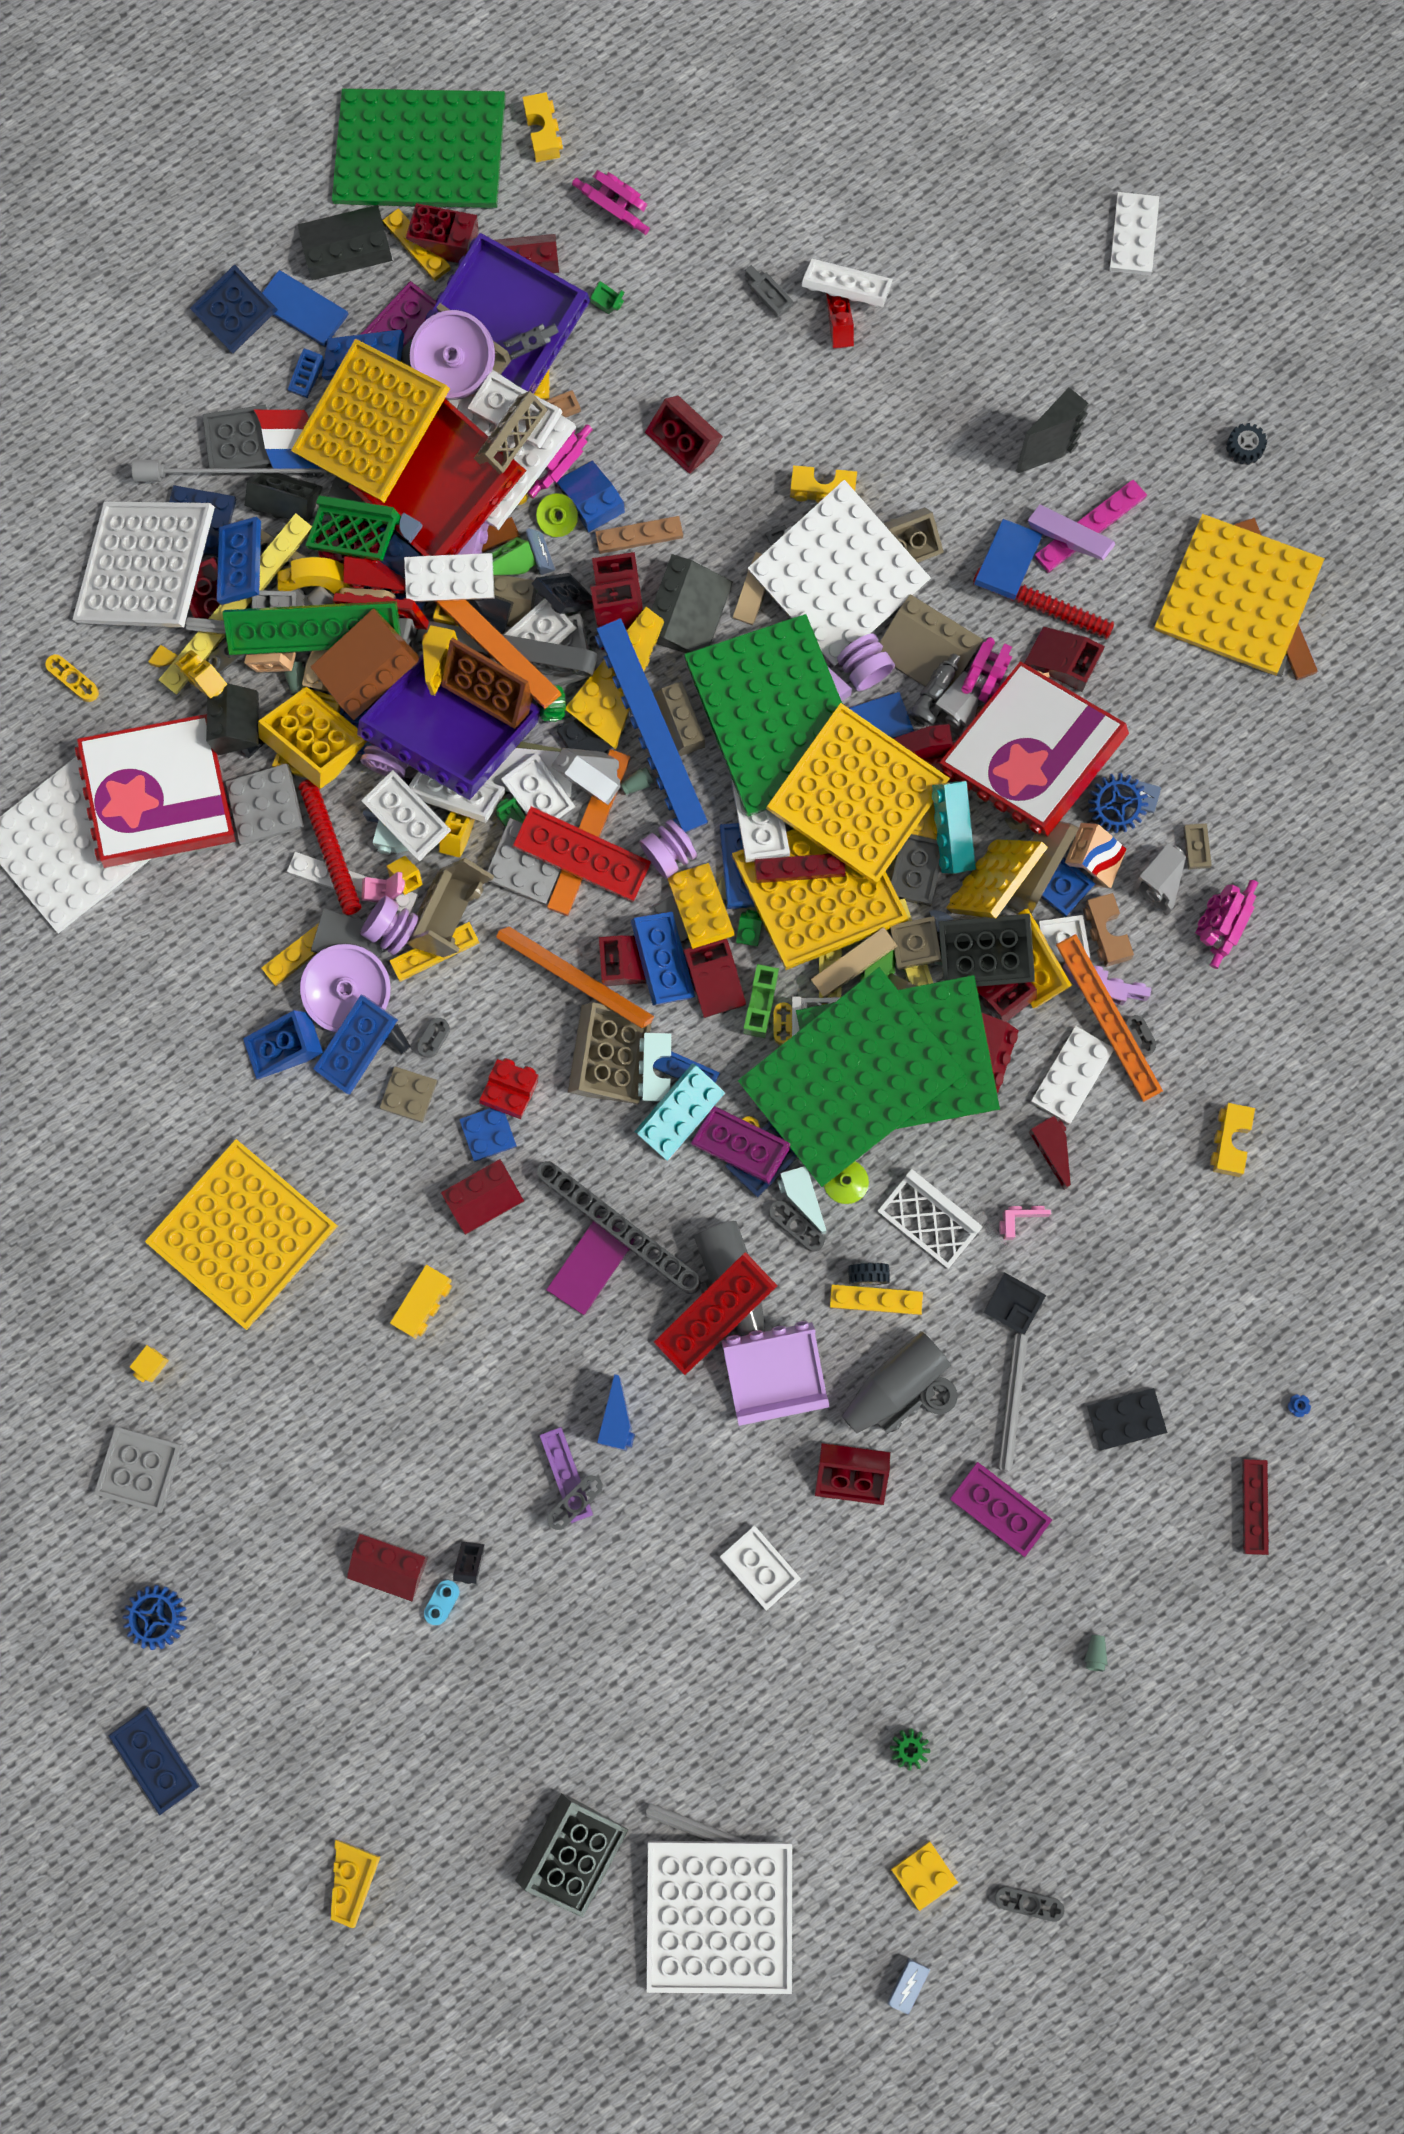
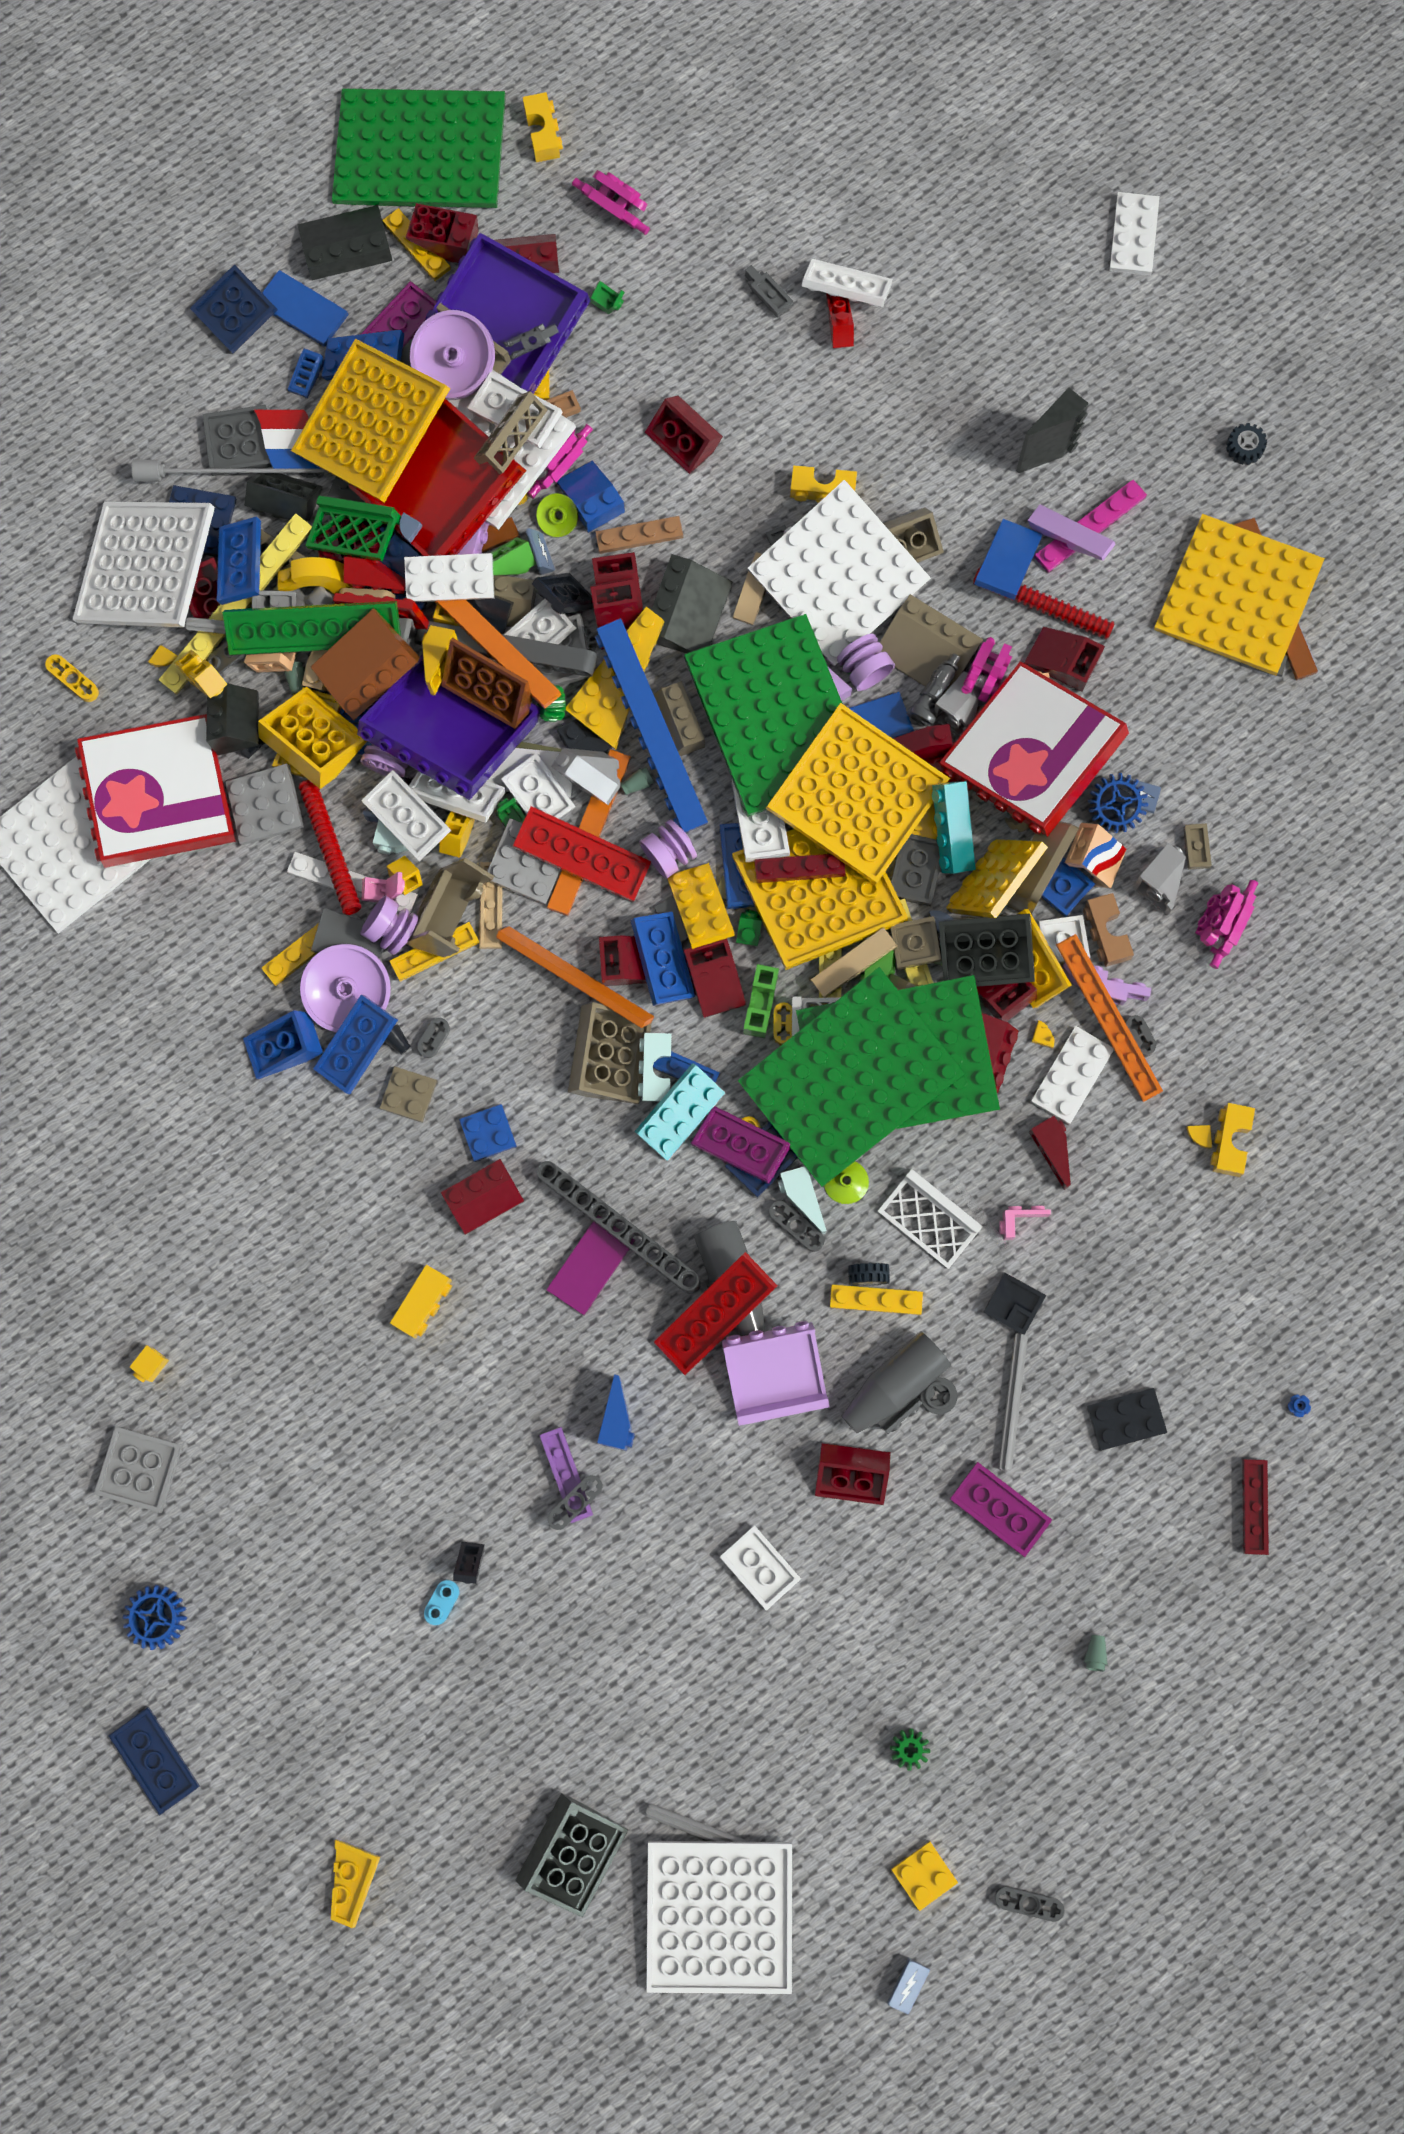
yellow plate [145,1139,338,1330] -> none
dark red slope [347,1534,429,1602] -> none
red plate [479,1058,539,1119] -> none
none -> tan tile [479,862,503,949]
none -> yellow tile [1031,1020,1054,1049]
none -> yellow tile [1186,1125,1212,1149]

